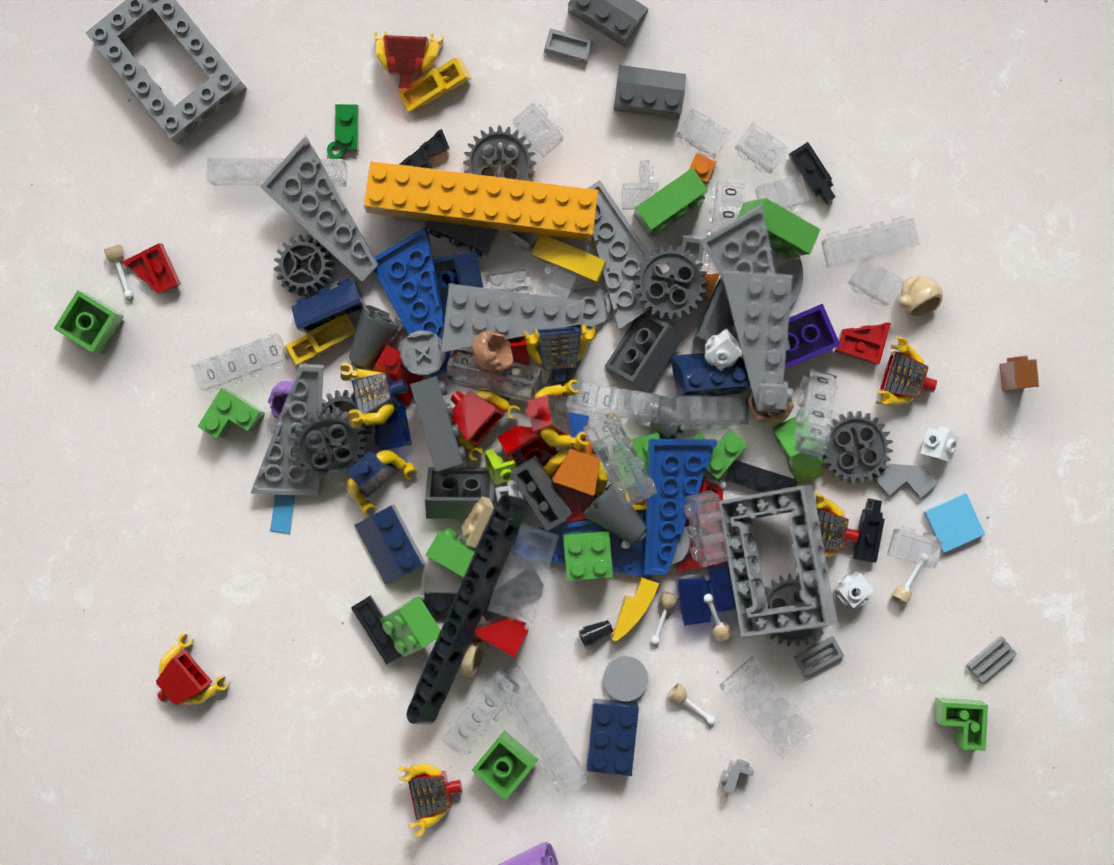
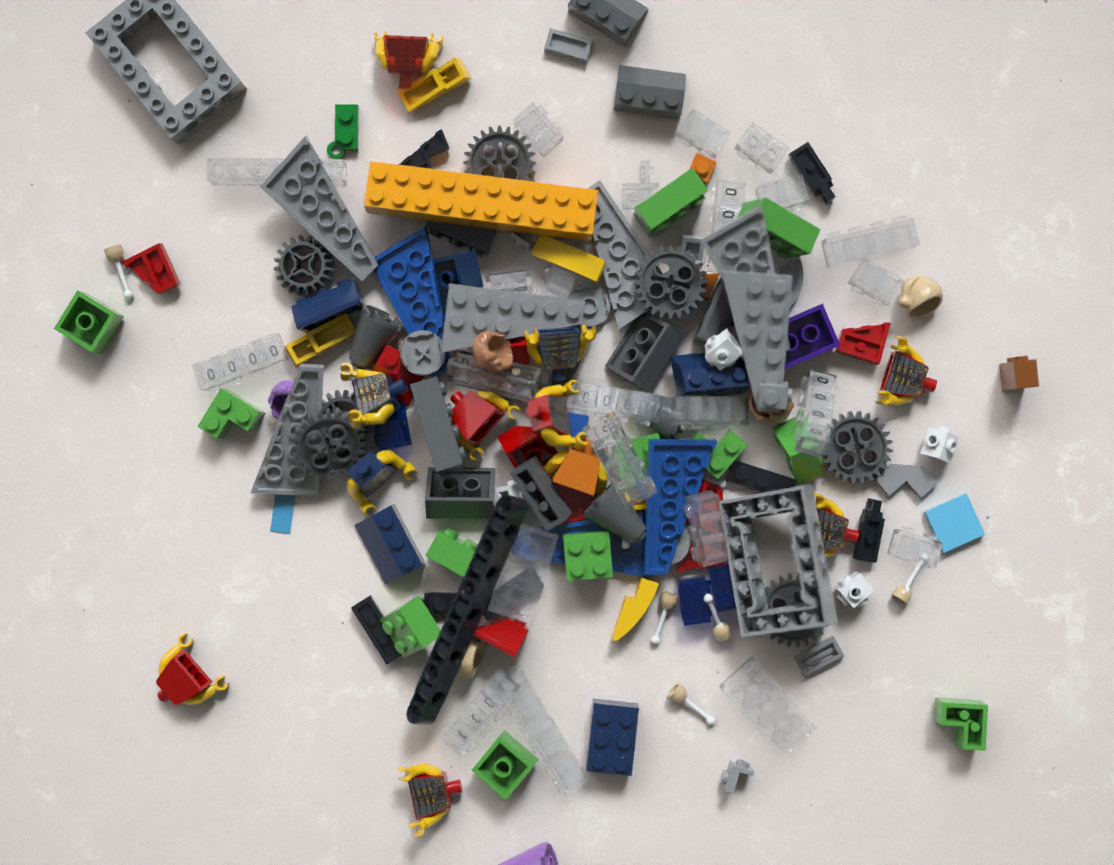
tan wing [461,496,494,548] -> none
lime bracket [485,449,516,485] -> none
black cone [578,620,613,647] -> none
light grey tile [603,656,648,701] -> none
light grey tile [966,636,1017,683] -> none

